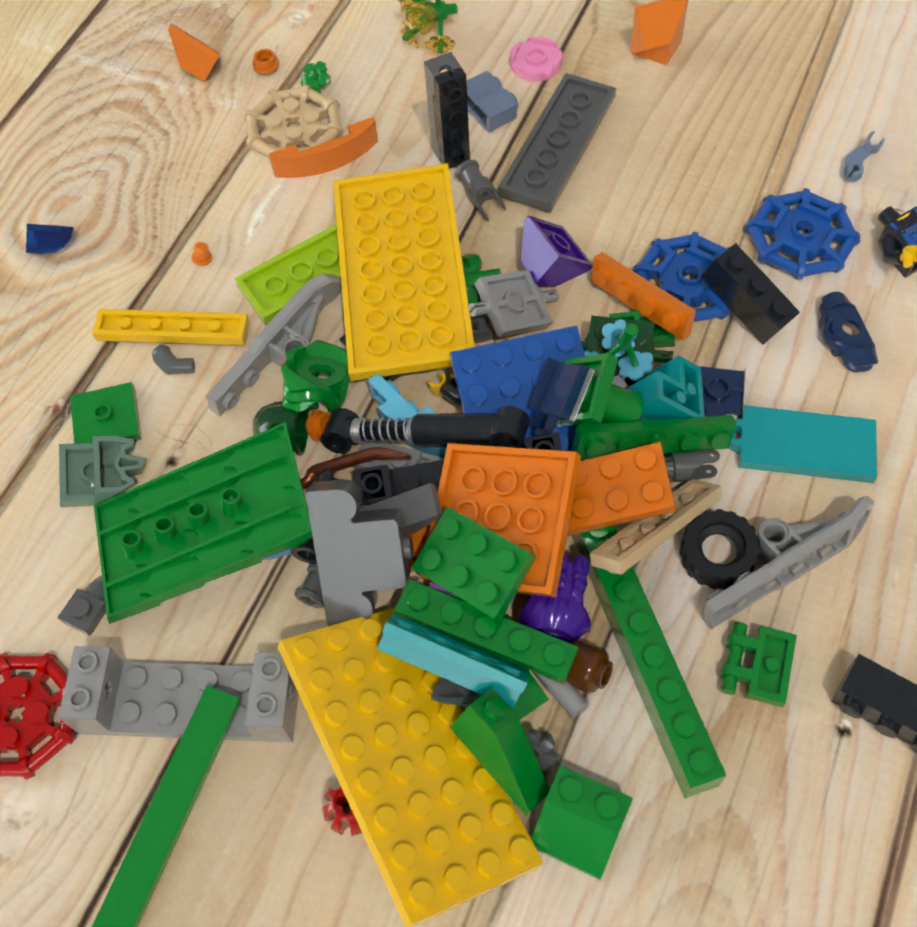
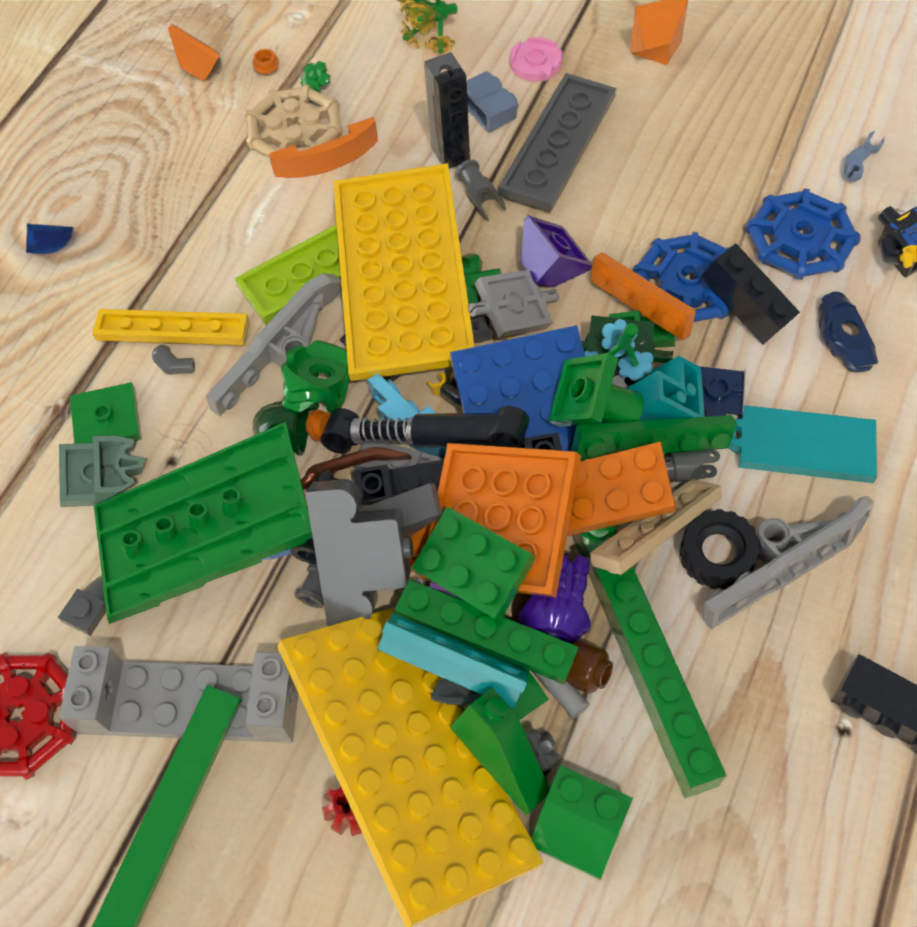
orange piece [191,242,212,265] -> none
dark blue piece [528,357,595,436] -> none
green plate [720,622,797,708] -> none

